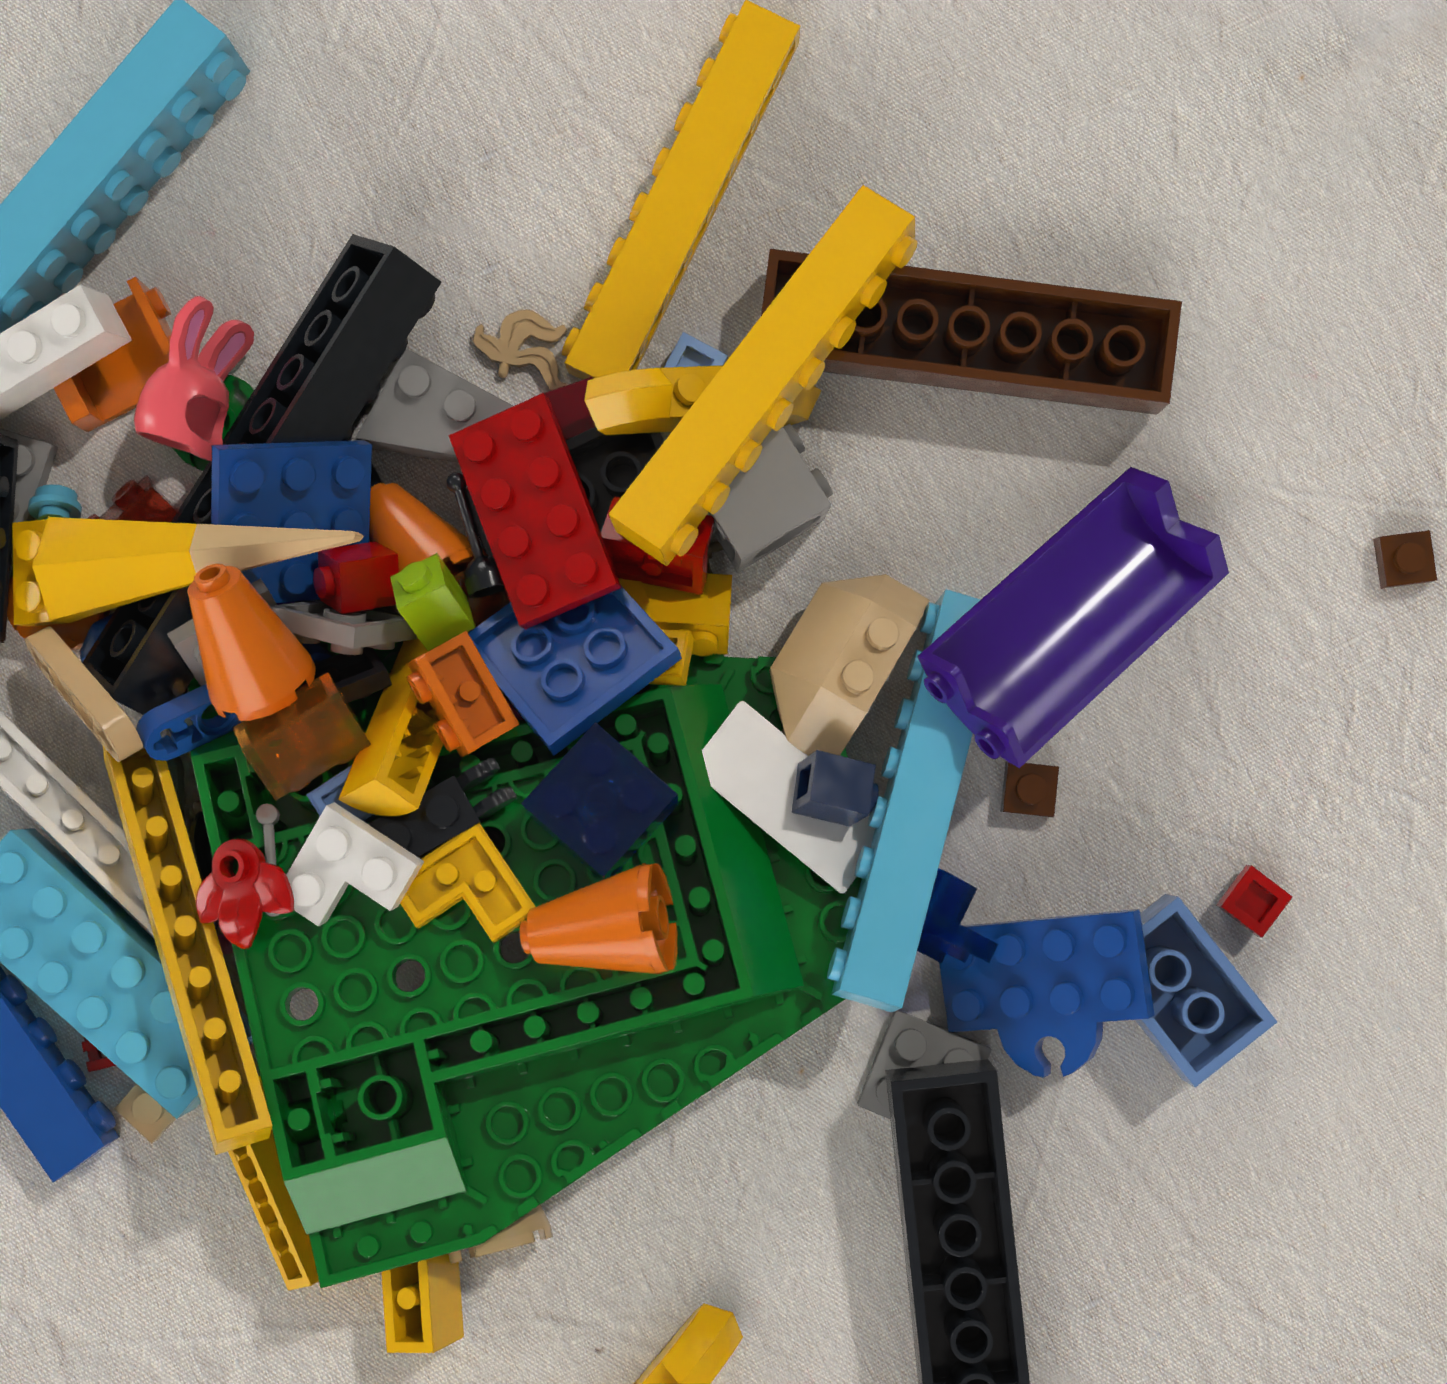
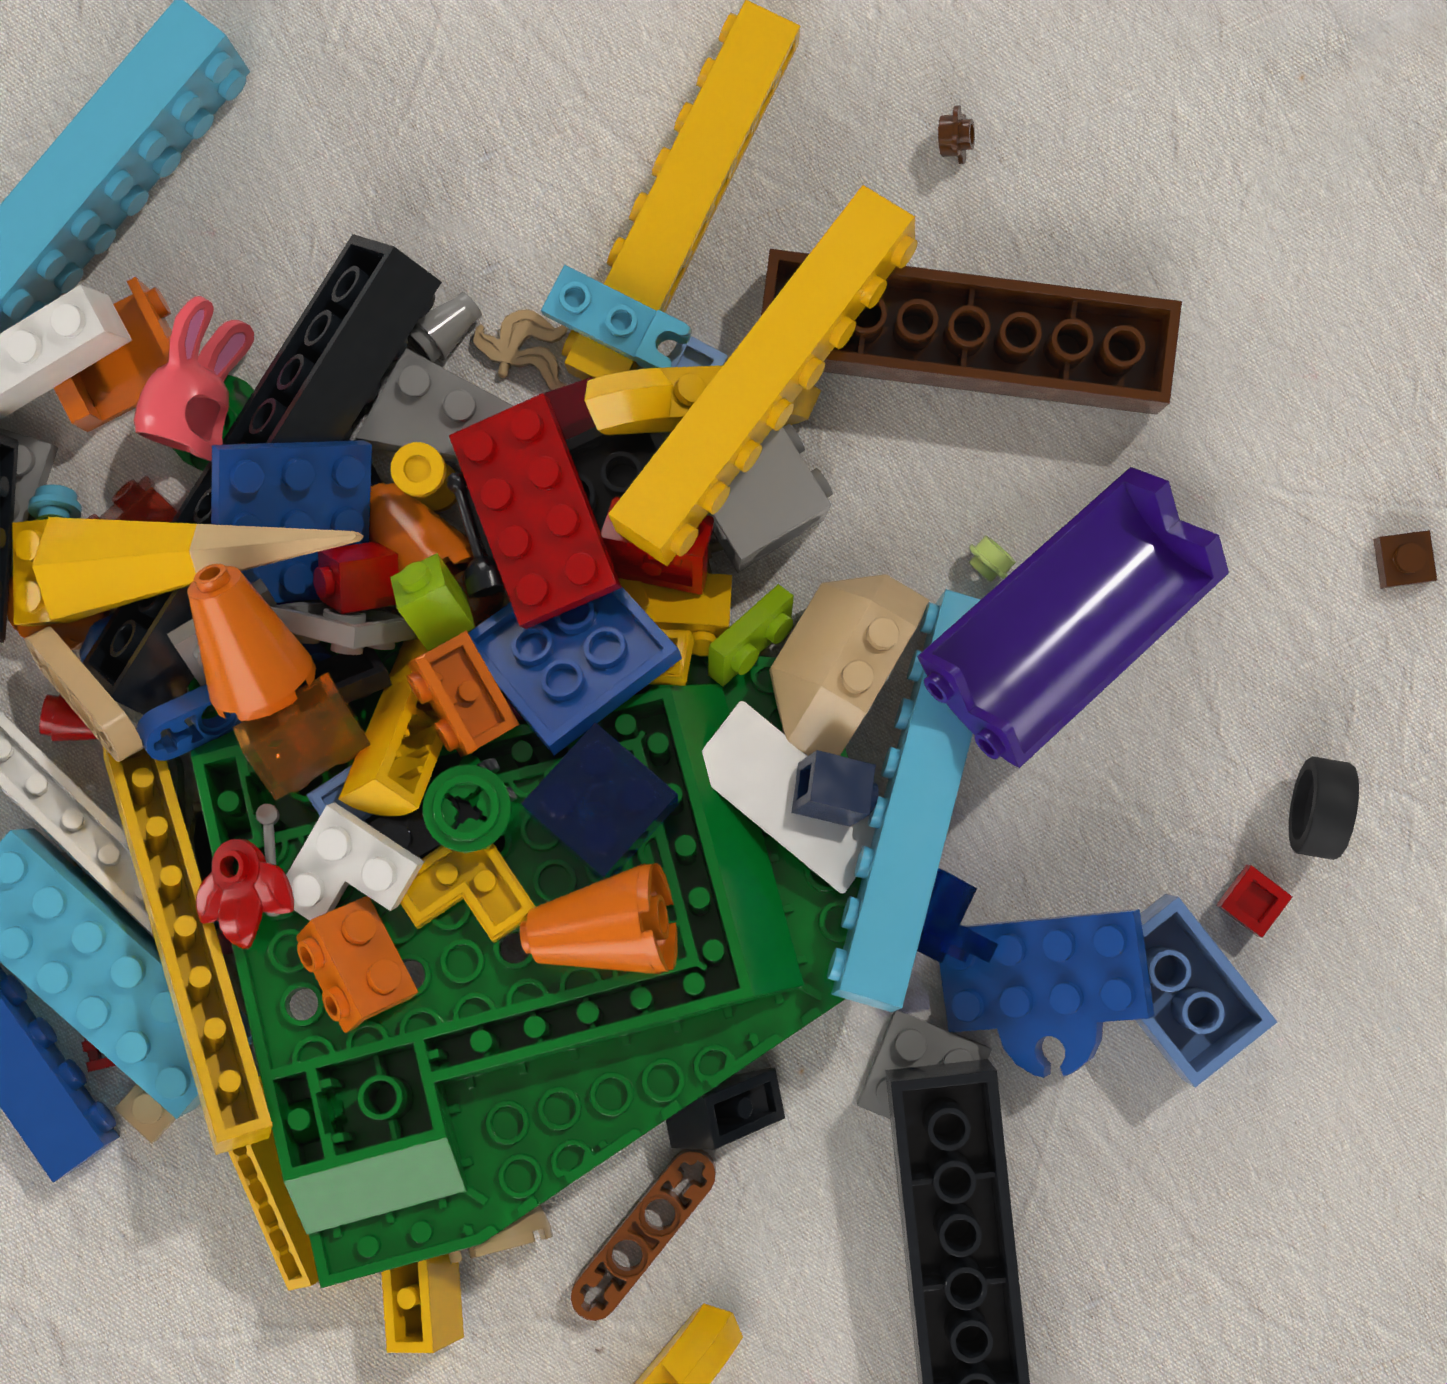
reddish brown plate [1000,761,1059,817] -> none
none -> red cone [39,694,98,742]
none -> orange bracket [296,896,418,1033]
none -> yellow wheel [391,442,456,513]
none -> light grey cone [407,292,482,362]
none -> green gear [423,765,512,854]
none -> medium azure plate [541,264,692,369]
none -> dark orange beam [571,1149,716,1321]
none -> black slope [666,1068,785,1150]
none -> lime plate [708,584,794,686]
none -> reddish brown plate [938,105,975,164]
none -> yellowish green plate [969,535,1016,582]
none -> black tyre [1289,756,1359,860]

